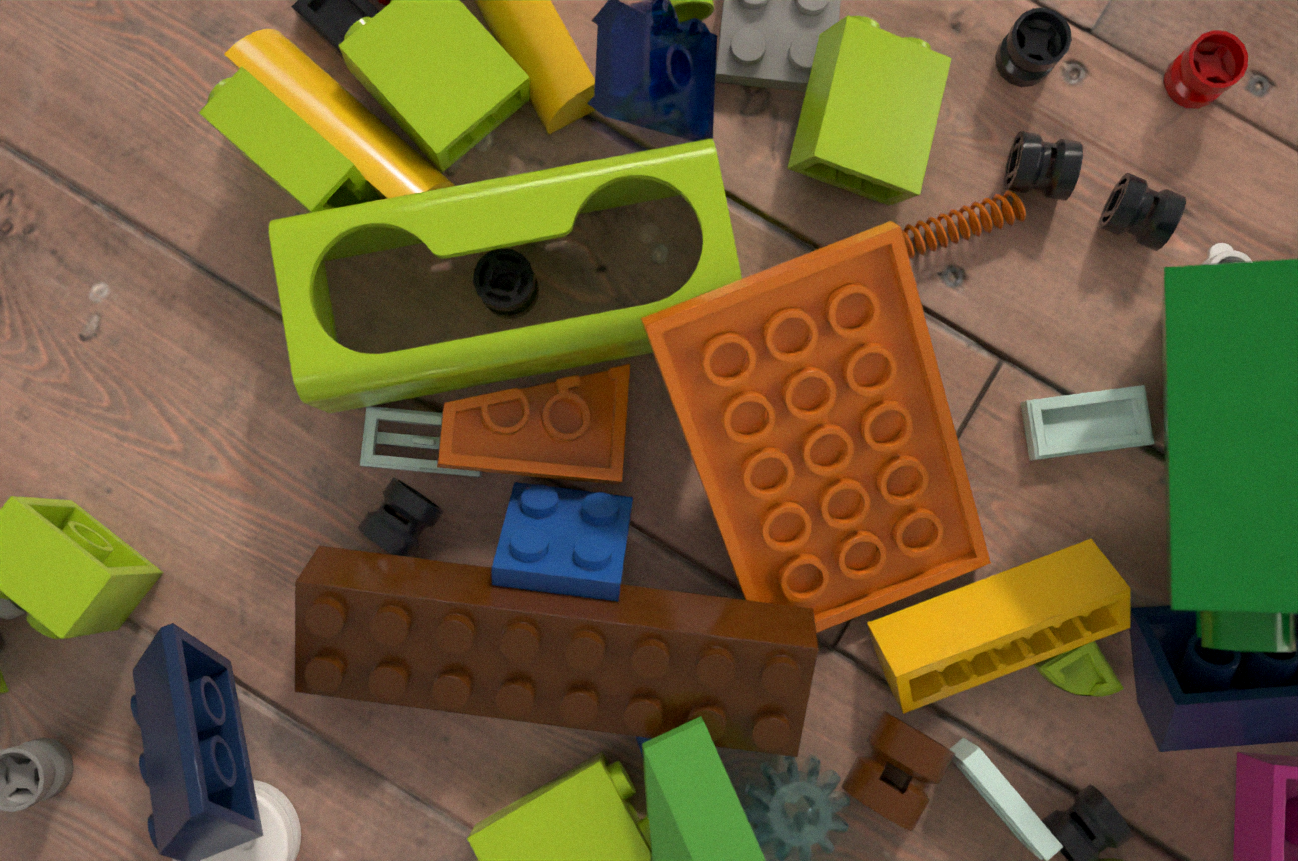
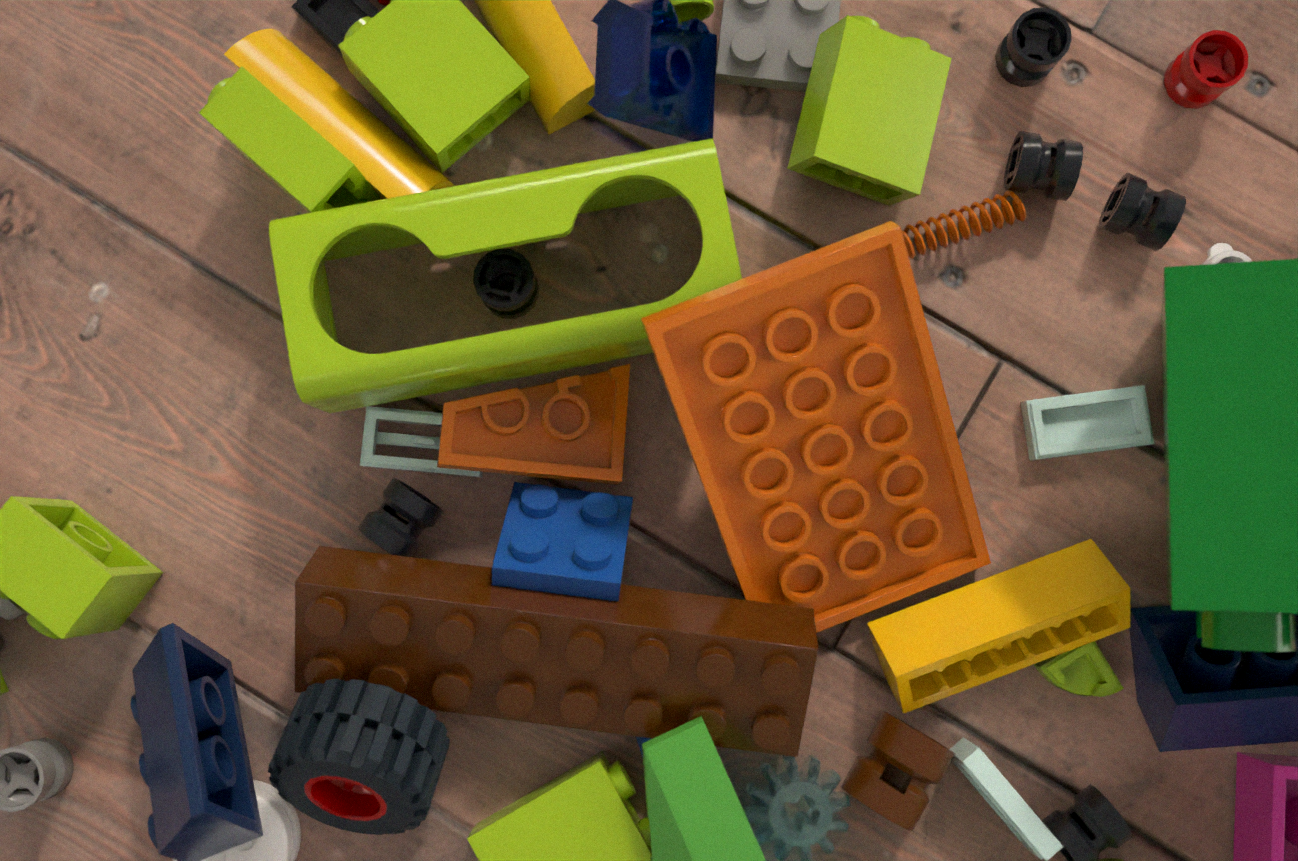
none -> black wheel [268,679,450,835]

